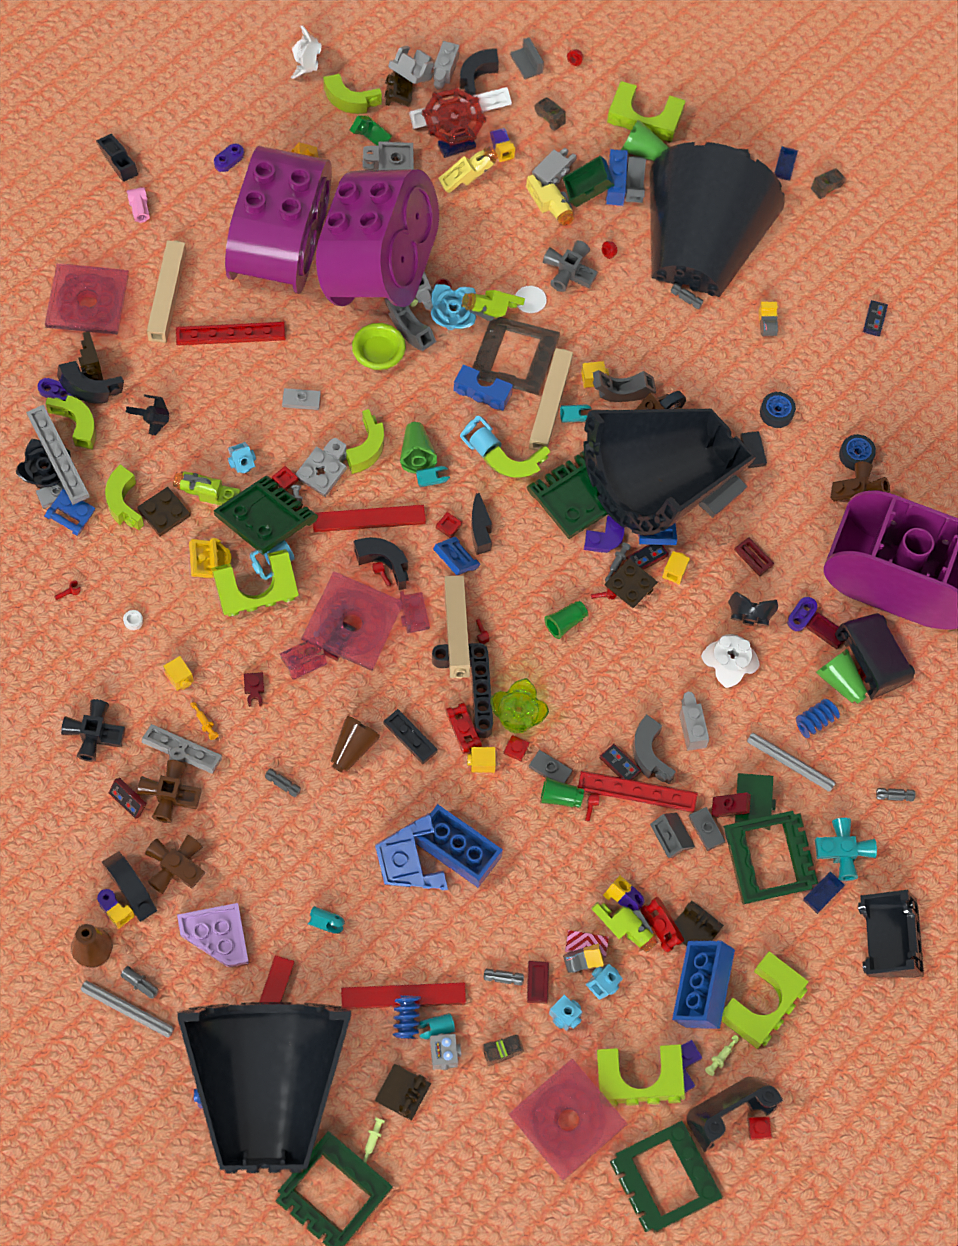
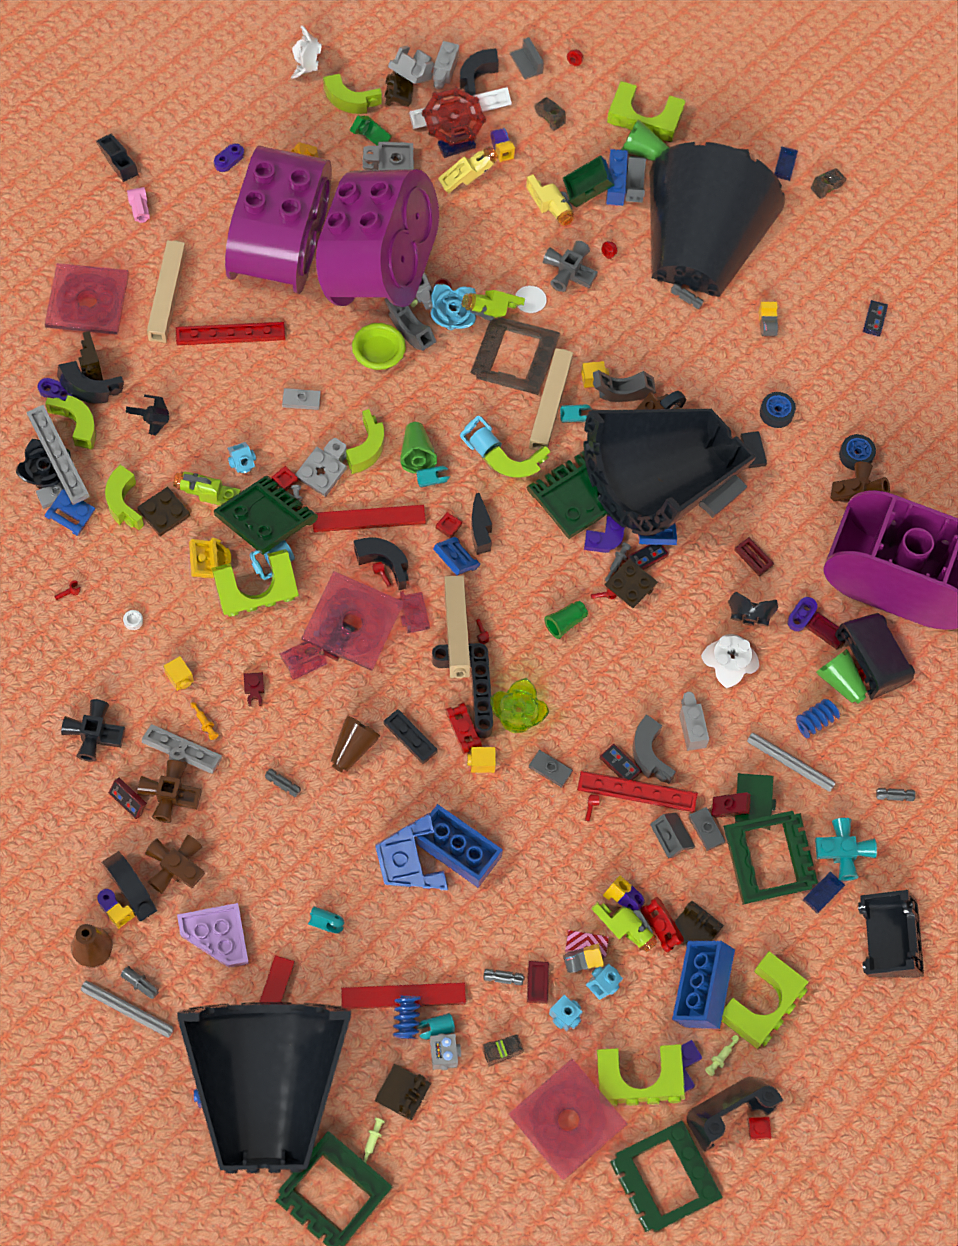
blue arch [453,364,513,411] -> none
red plate [503,735,530,762] -> none
light grey hinge [532,148,577,187] -> none
green plant [540,776,584,808] -> none
yellow brick [662,551,690,585] -> none

